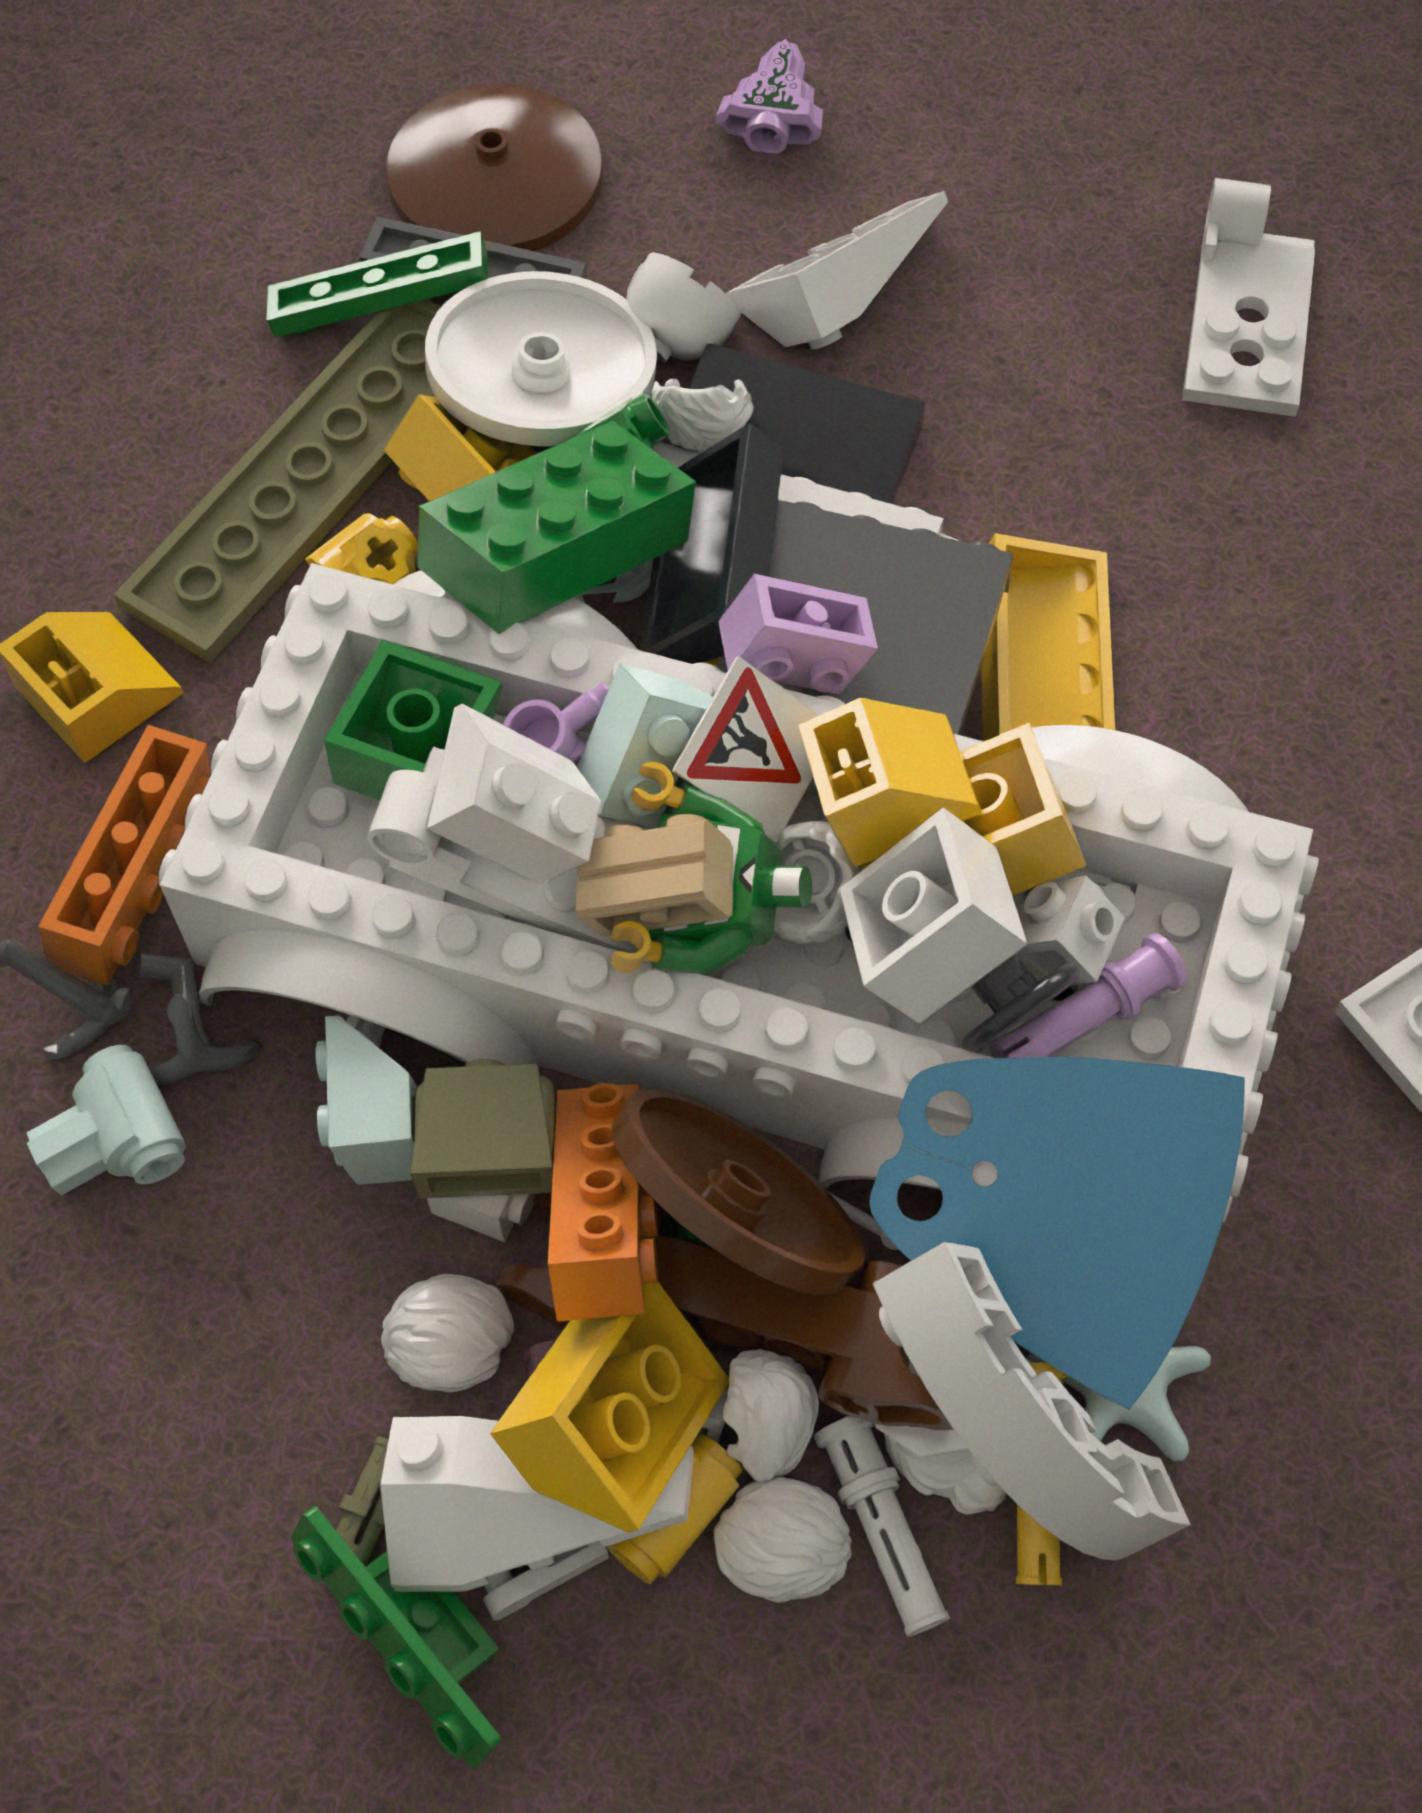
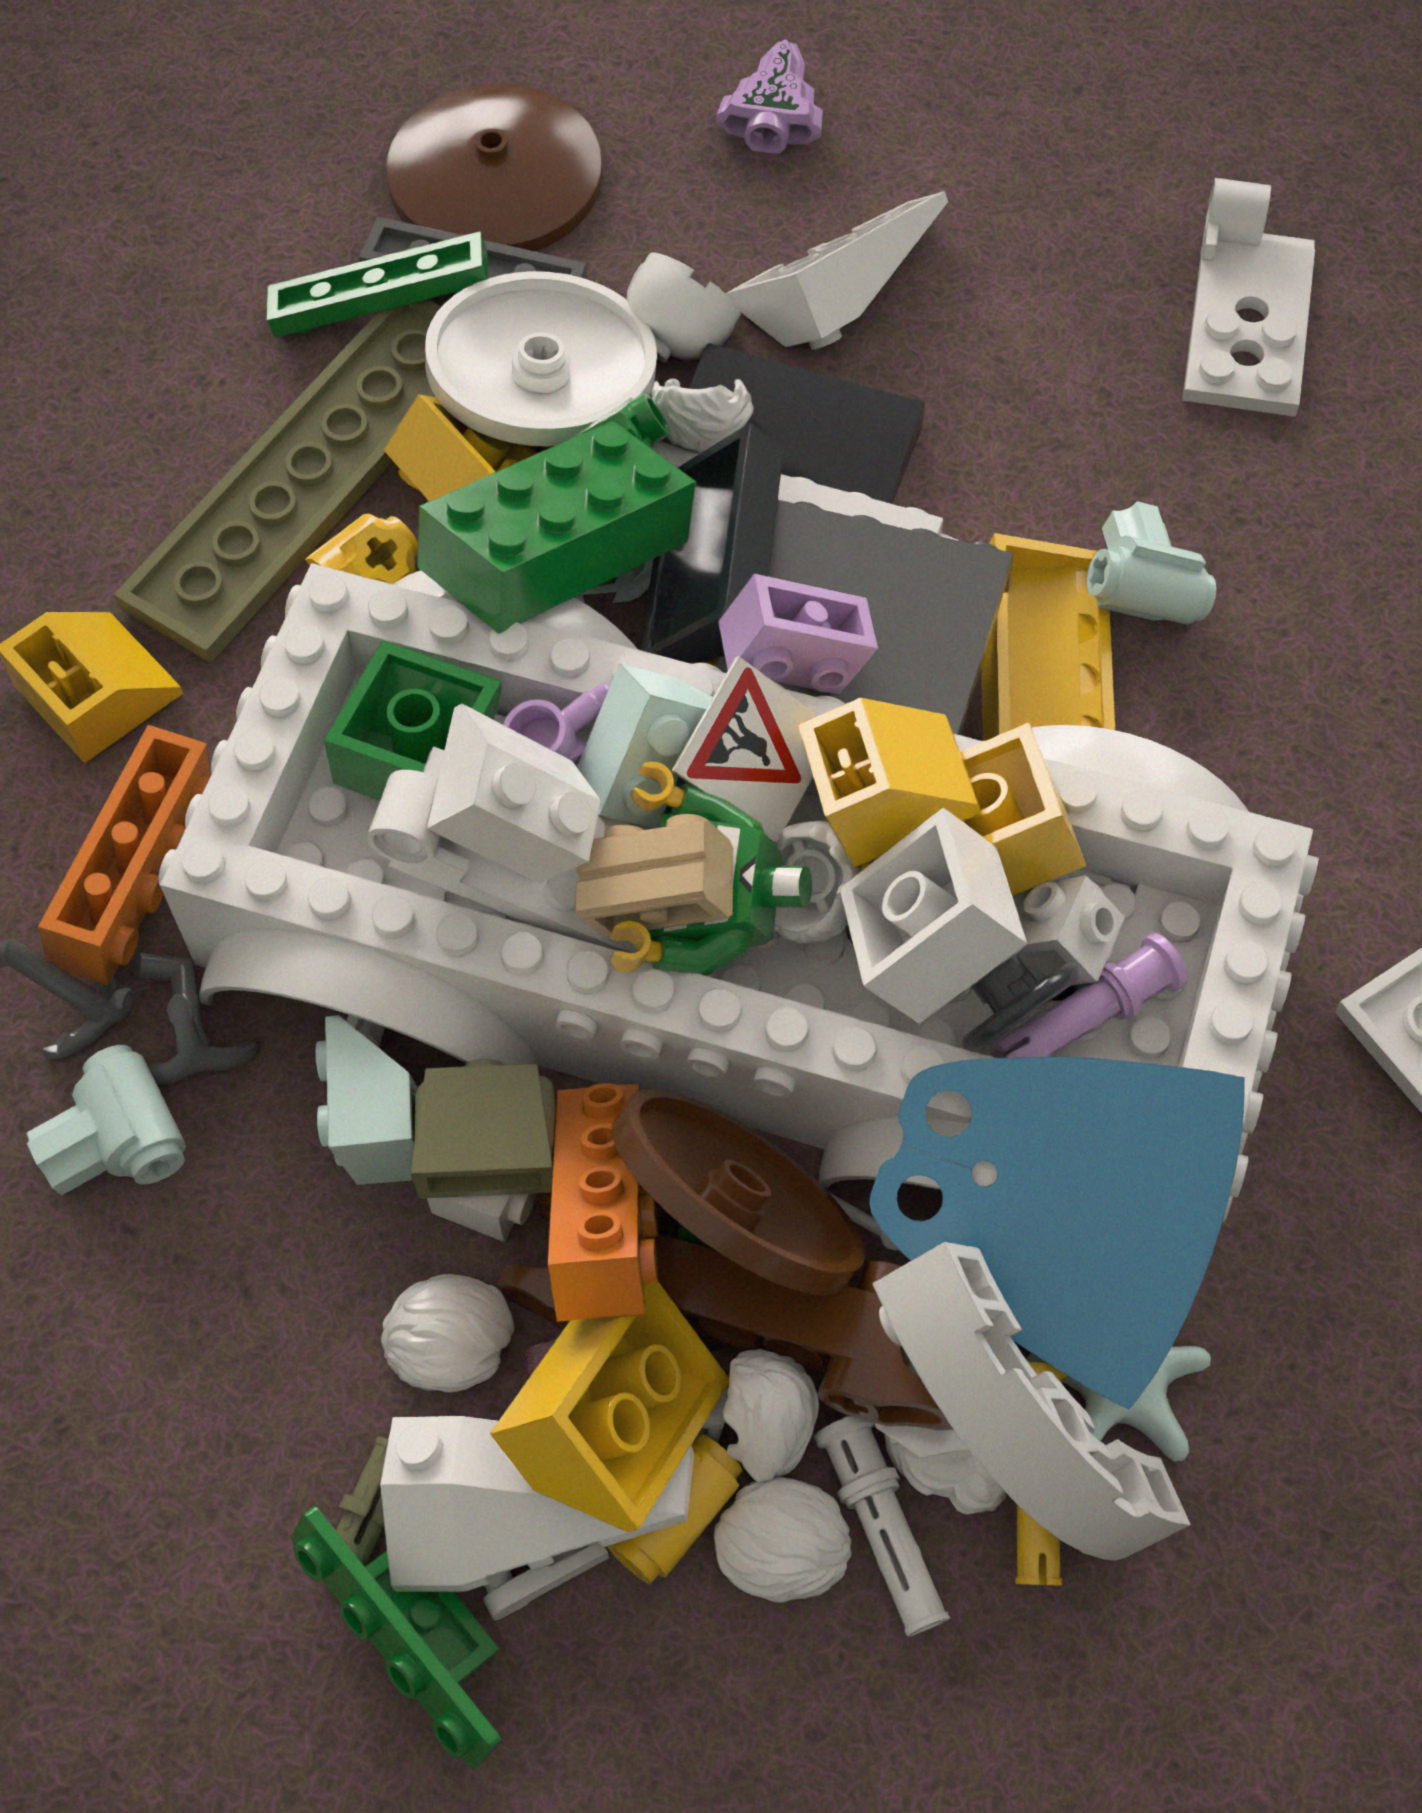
none -> light aqua piece [1086,501,1216,625]

